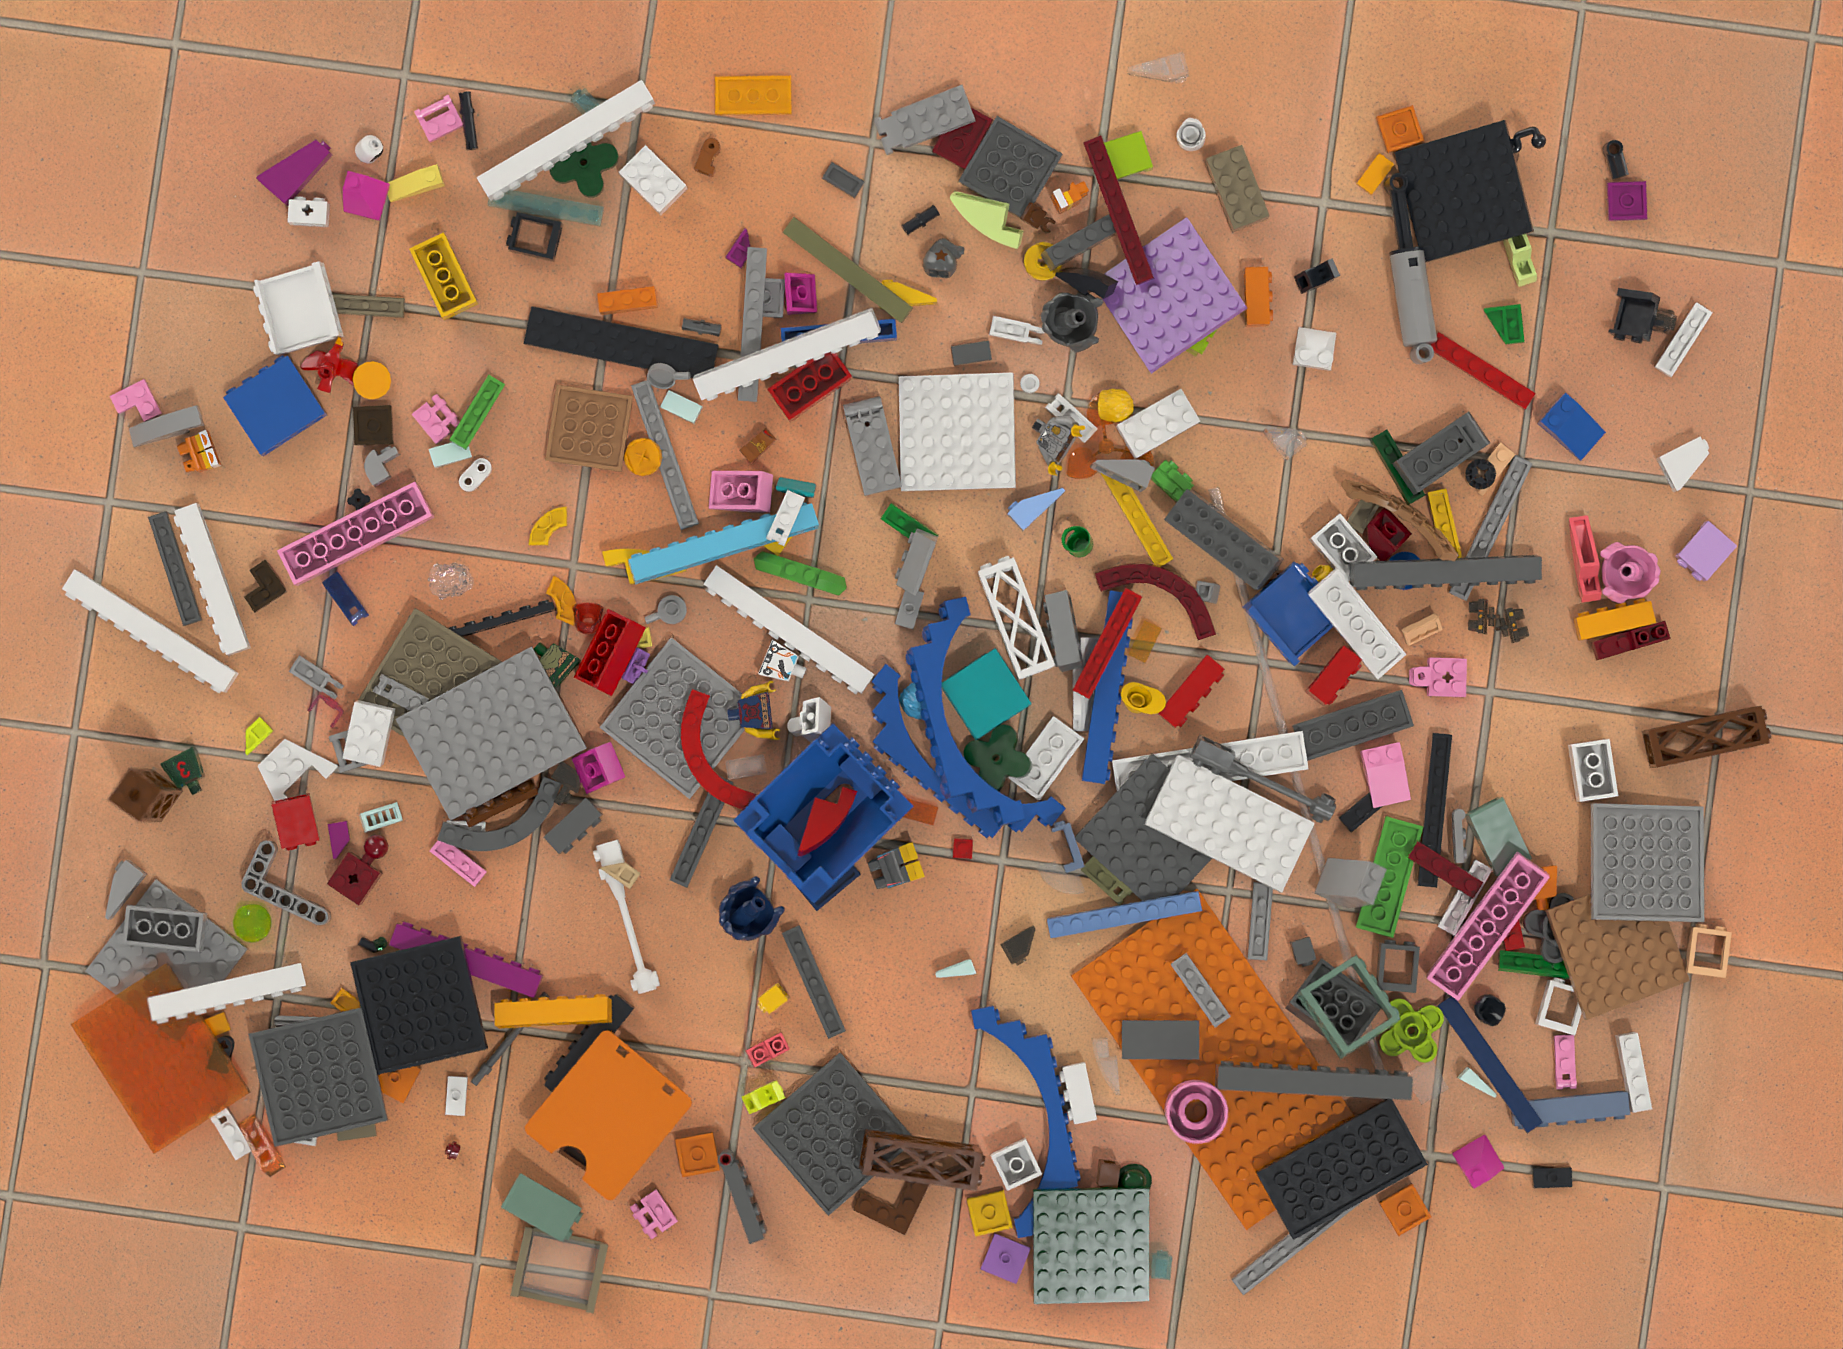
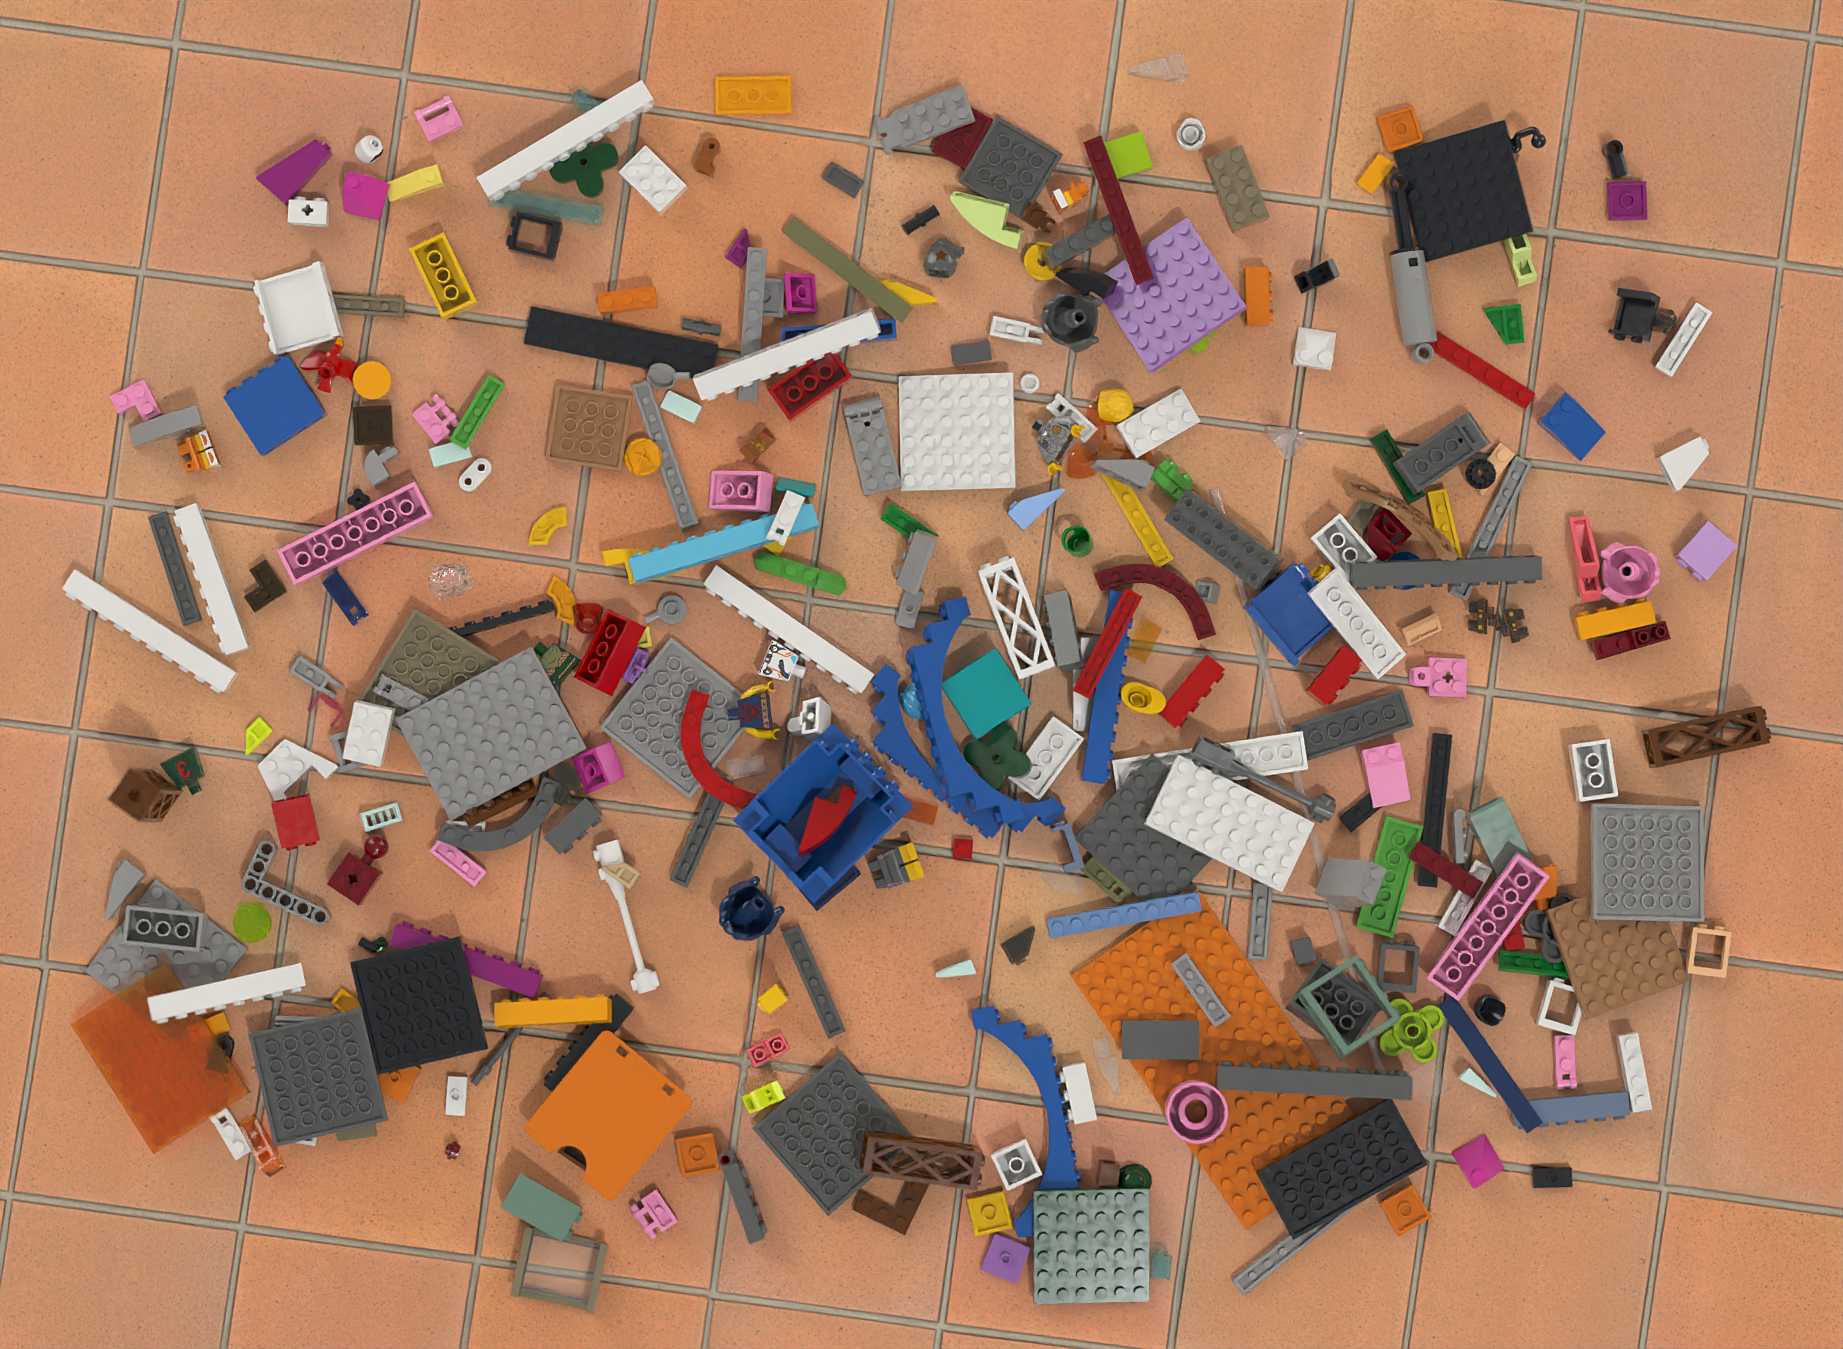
magenta tile [328,821,350,859] -> none
black pin [459,91,479,151] -> none

